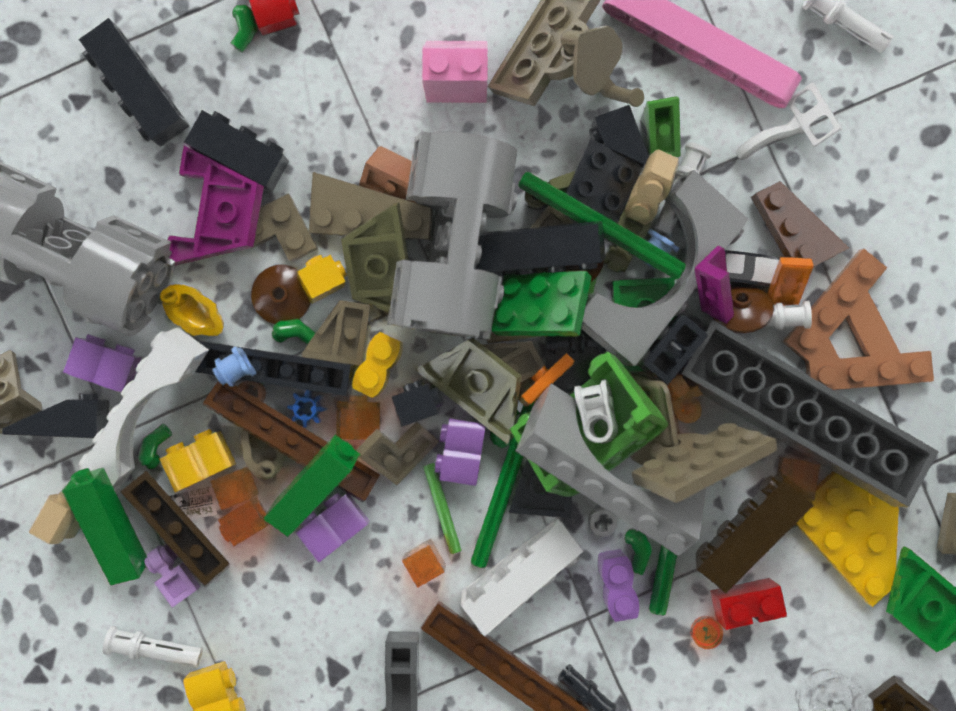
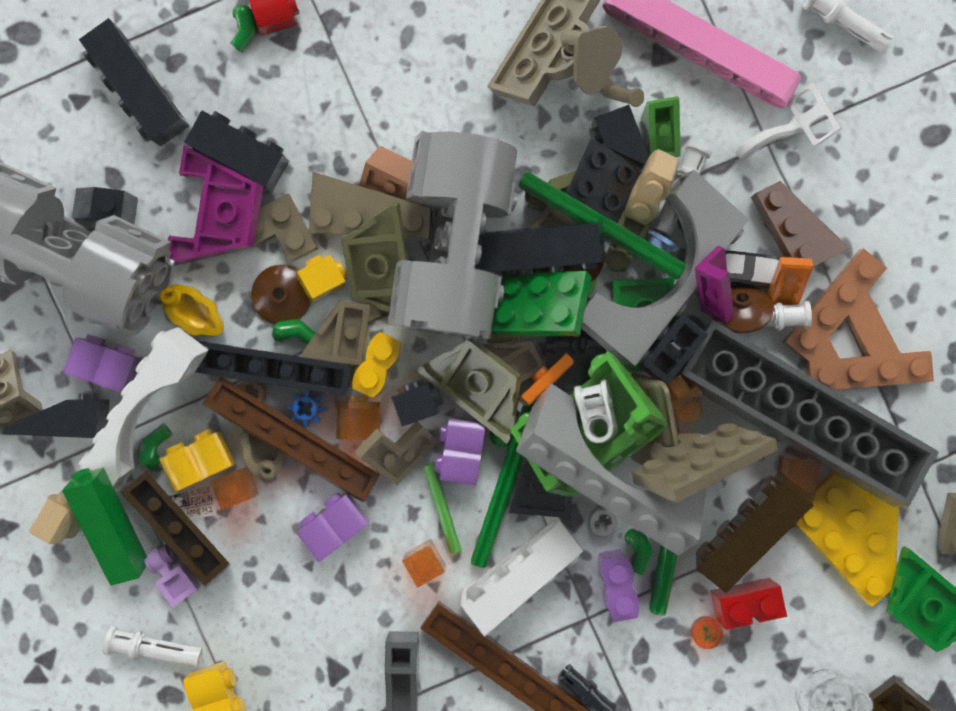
light blue brick [213,346,256,387] -> none
clear orange brick [218,497,270,546] -> none
green brick [263,434,360,537] -> none
bright pink slope [422,41,488,103] -> none
none -> black slope [72,187,138,224]

